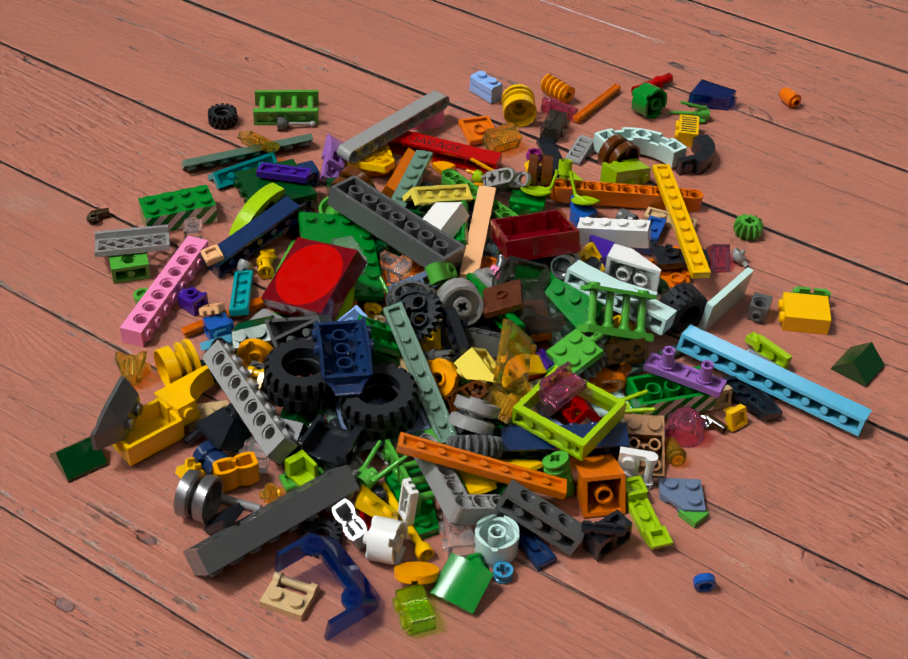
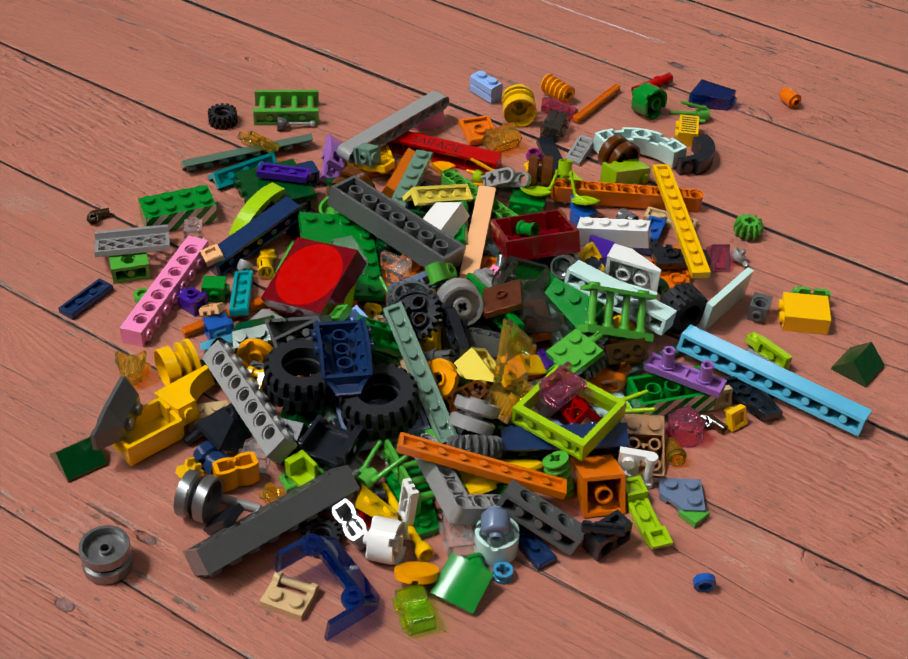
none -> dark blue tile [58,278,114,320]
none -> flat silver wheel [79,525,133,585]
none -> green brick [201,276,230,303]
none -> bright green plate [329,304,353,321]
none -> sand green brick [353,143,381,167]
none -> sand blue head [481,506,510,541]
none -> green bush [516,220,540,237]

